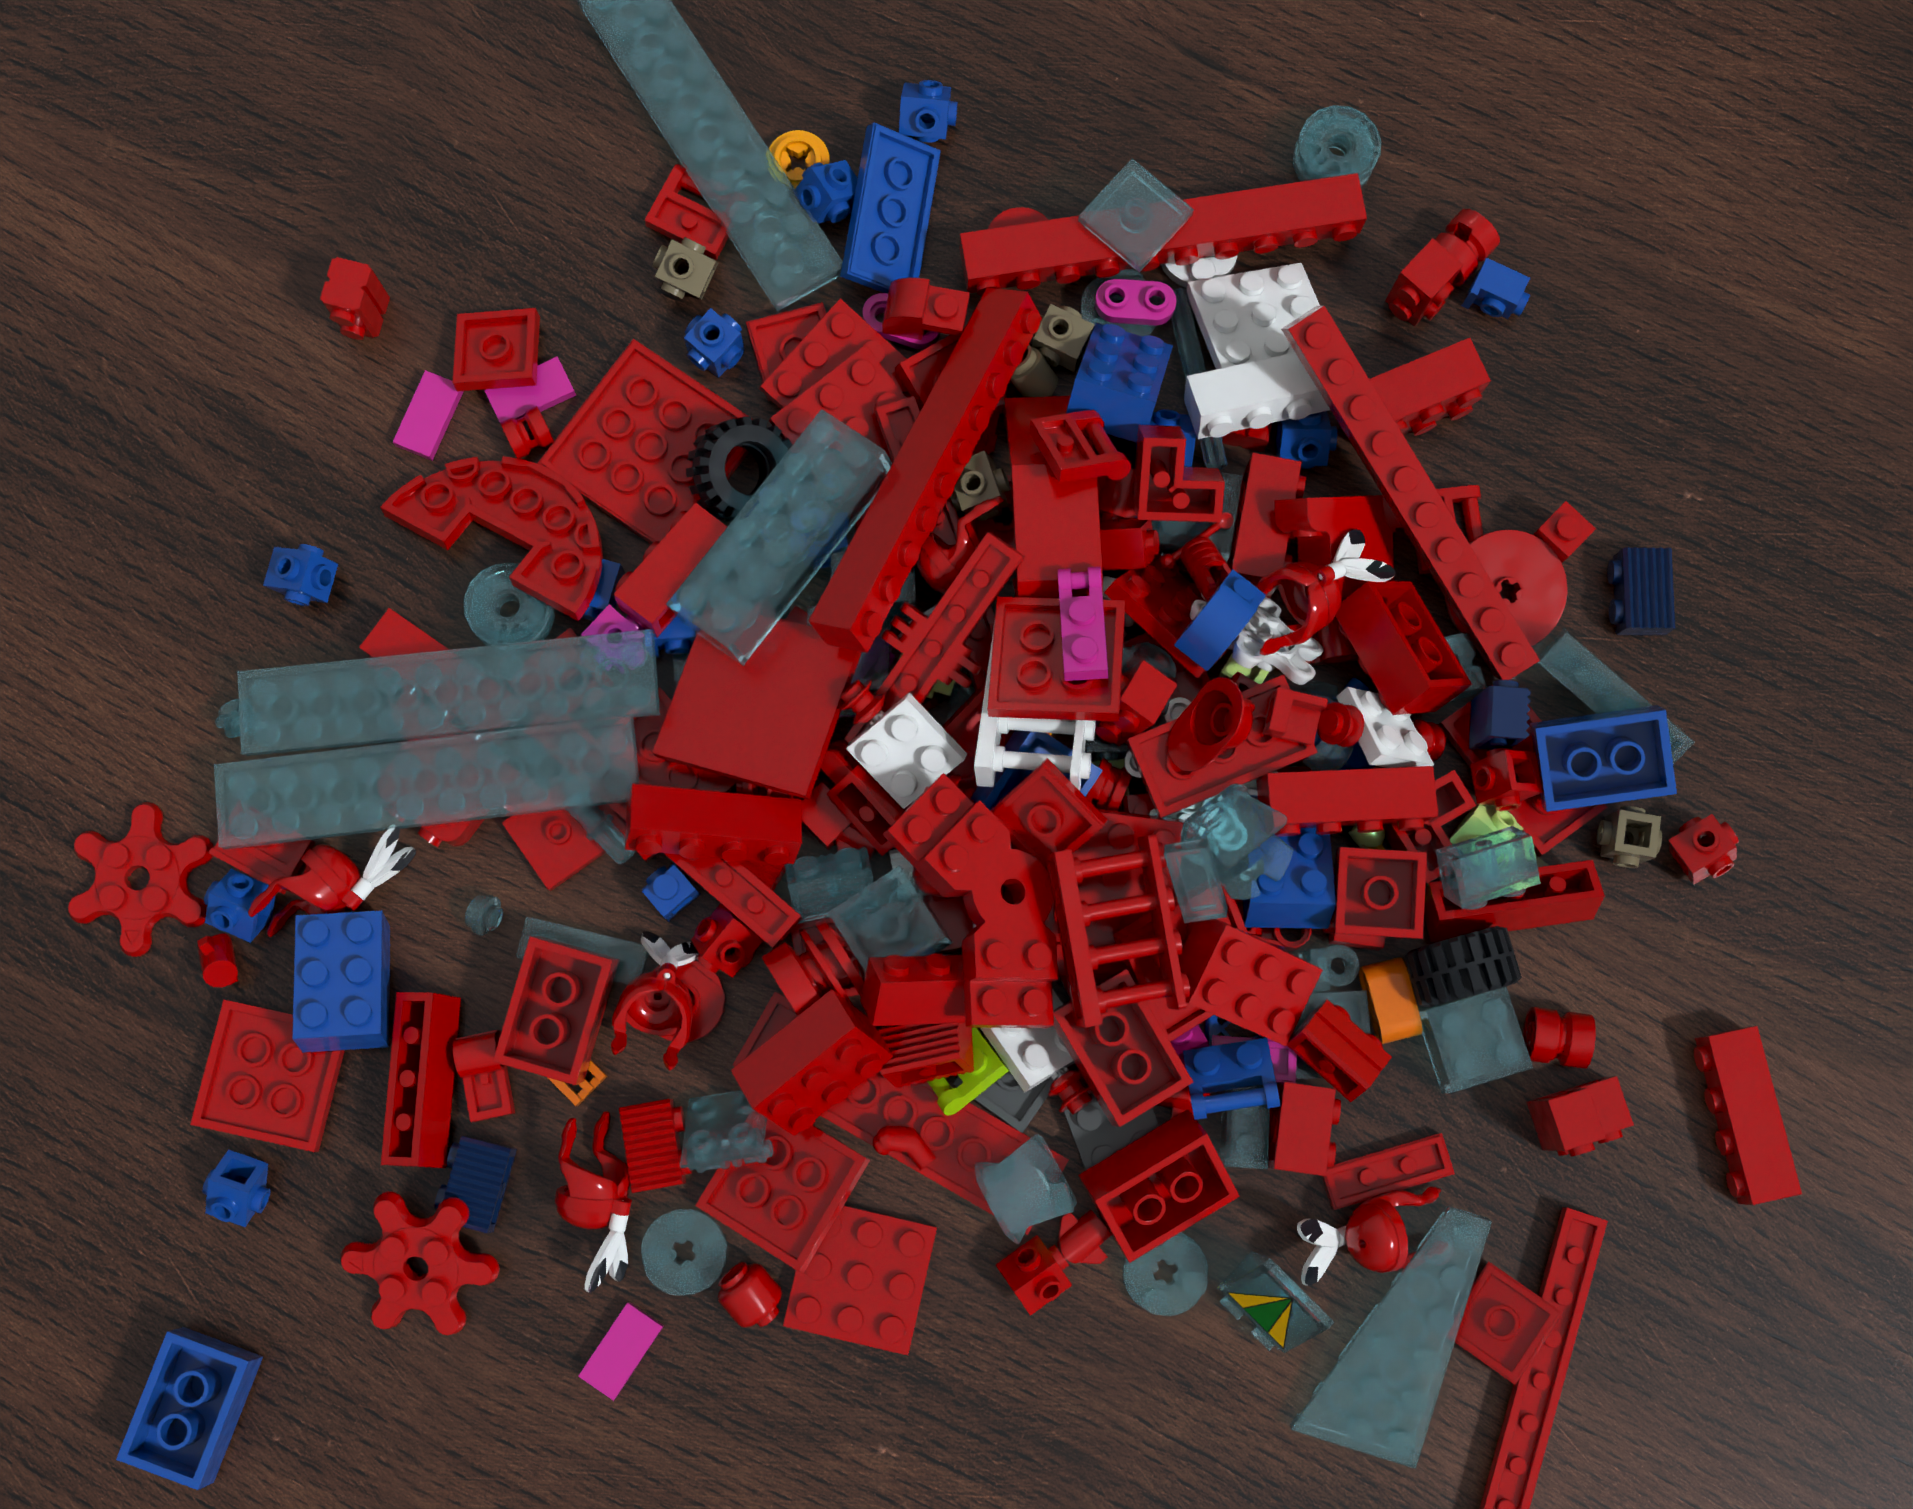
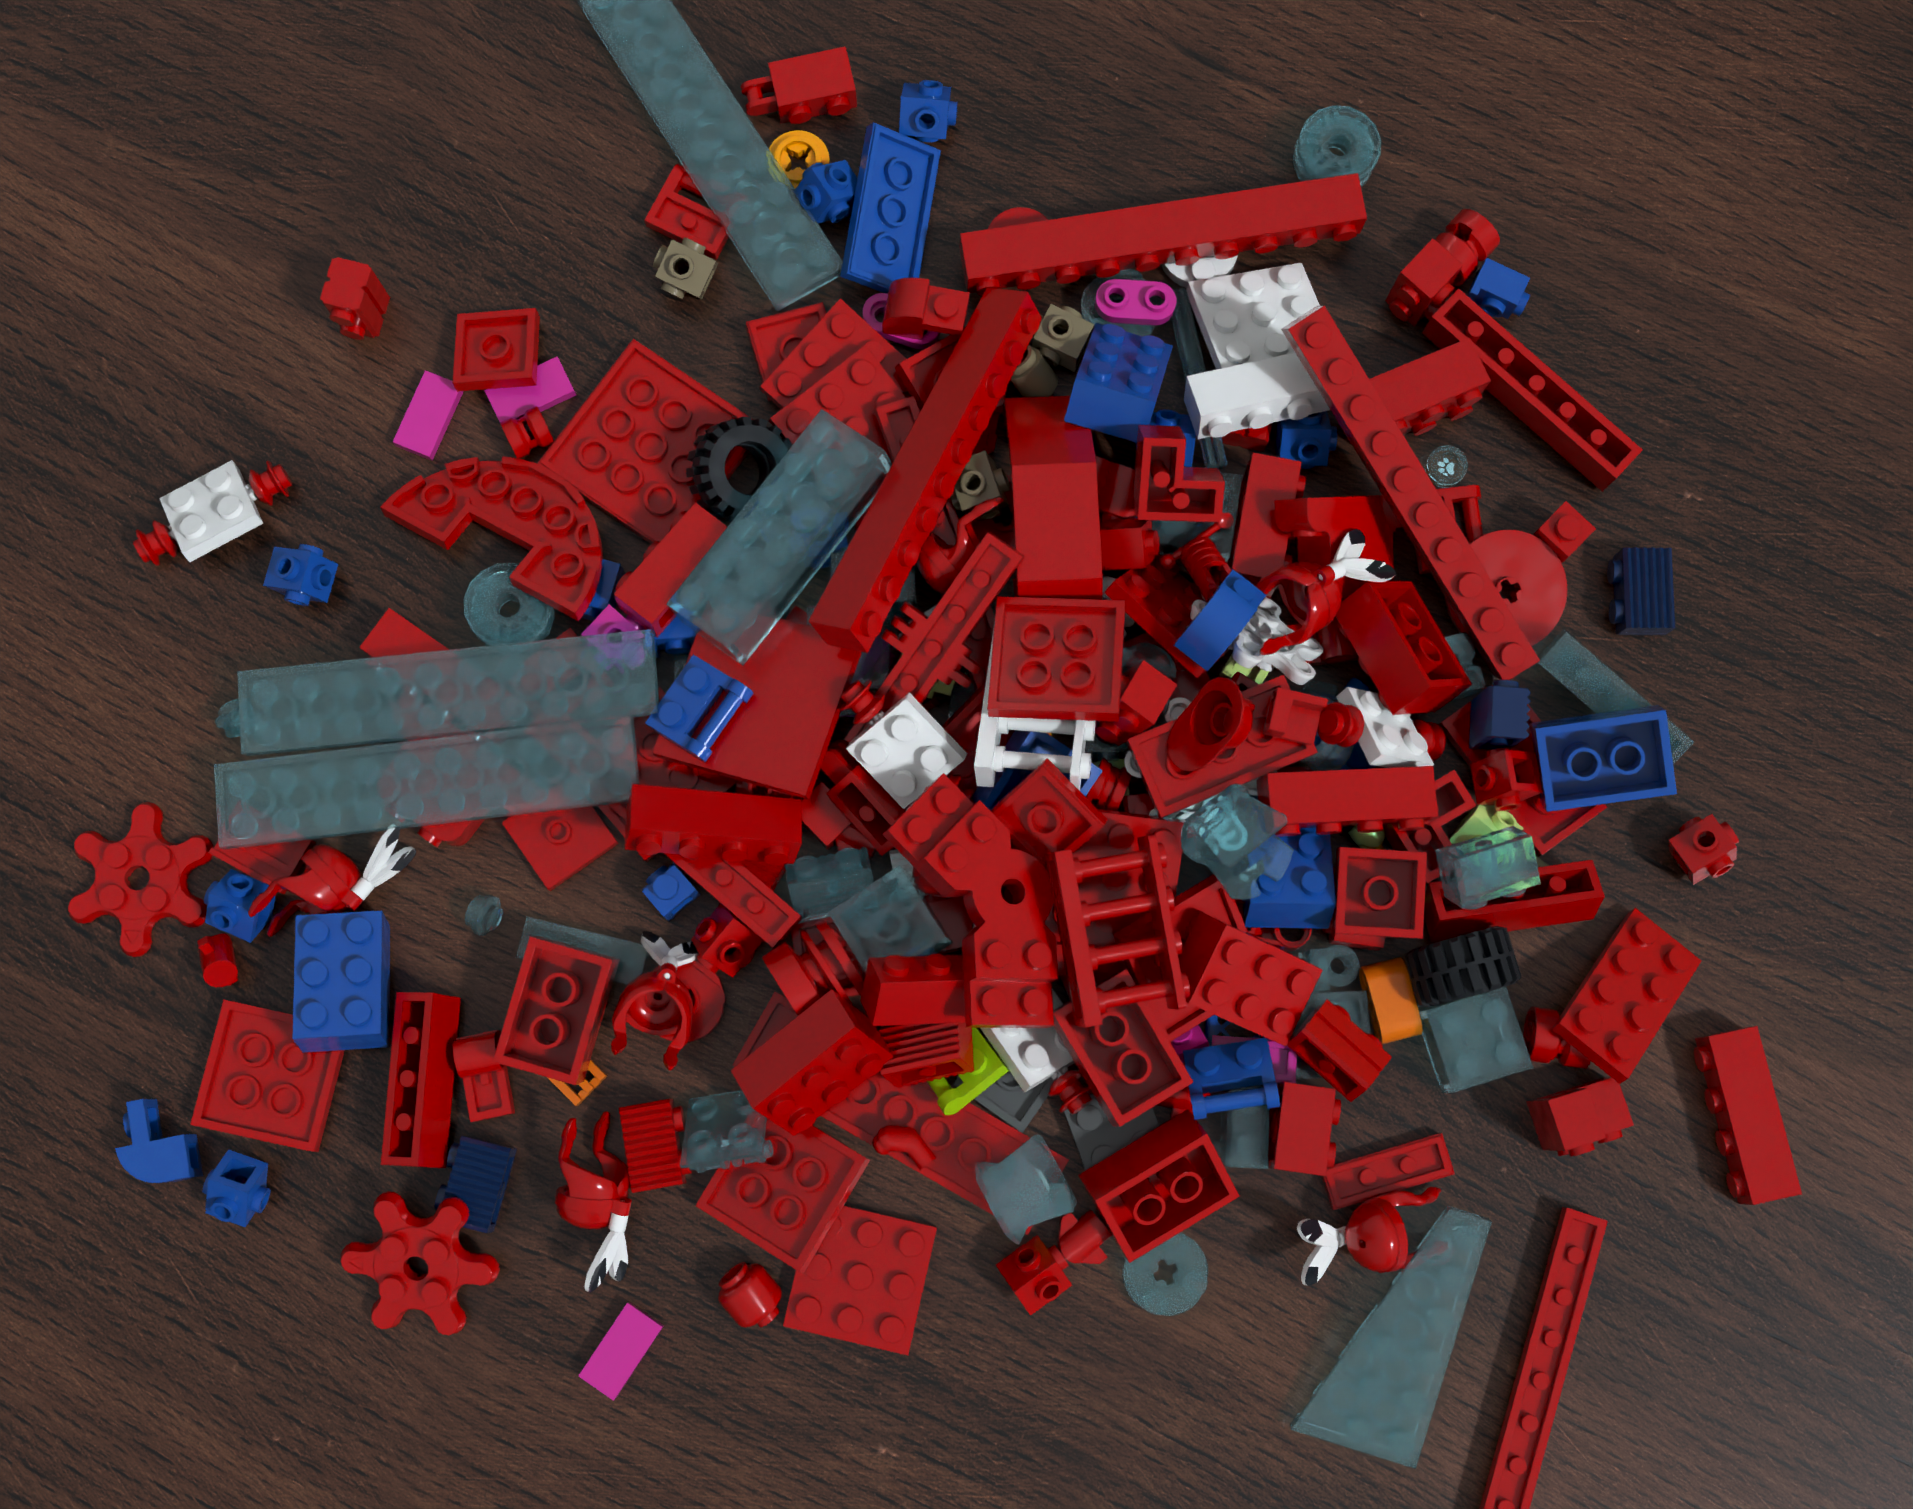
blue brick [116,1327,263,1490] -> none
clear light blue axle [563,790,635,865] -> none
clear light blue plate [641,1209,728,1296] -> none
blue brick [684,308,745,378] -> none
red plate [1029,410,1131,483] -> none
dark pink plate [1058,566,1108,681] -> none
clear light blue plate [1078,158,1194,273] -> none
clear light blue tile [1164,838,1228,923] -> none
clear light blue slope [1217,1251,1335,1353] -> none
red tile [1441,1261,1563,1385] -> none
dark tan brick [1597,806,1662,868] -> none
none -> blue brick [115,1099,203,1183]
none -> white plate [133,460,292,566]
none -> blue plate [645,654,754,763]
none -> red brick [741,46,857,124]
none -> red brick [1422,288,1643,492]
none -> clear light blue tile [1425,445,1468,488]
none -> red plate [1552,908,1702,1084]

